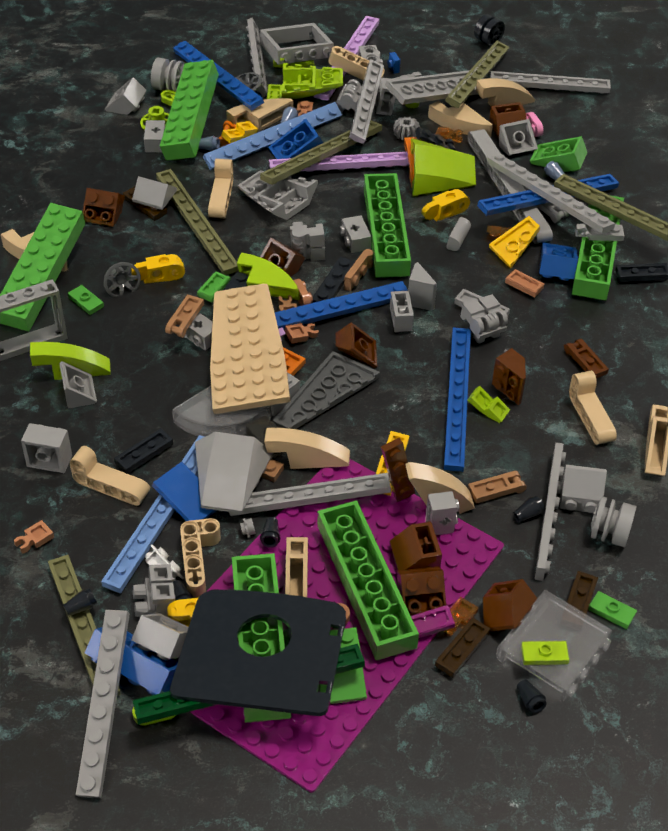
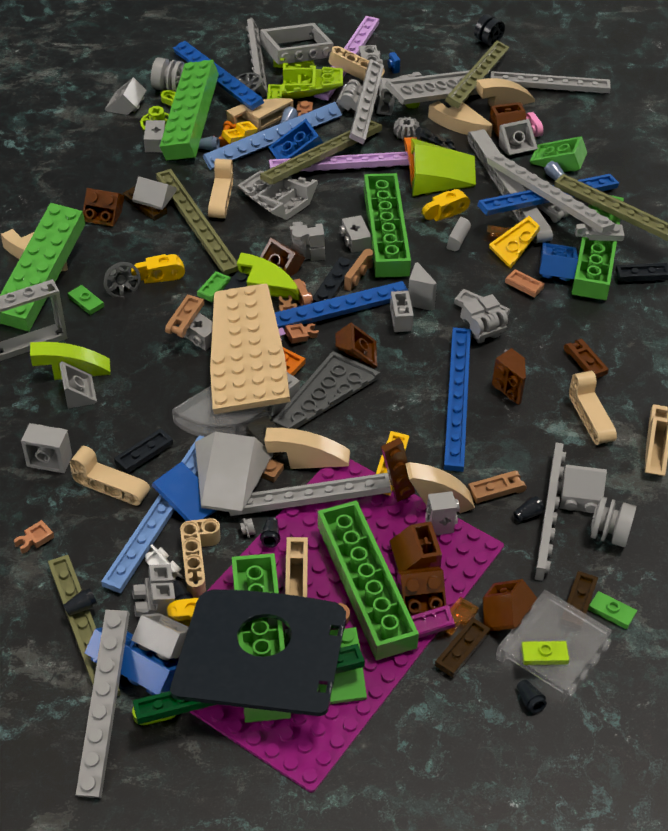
clear orange plate [435,127,463,143] -> none
lime slope [467,386,510,423] -> none

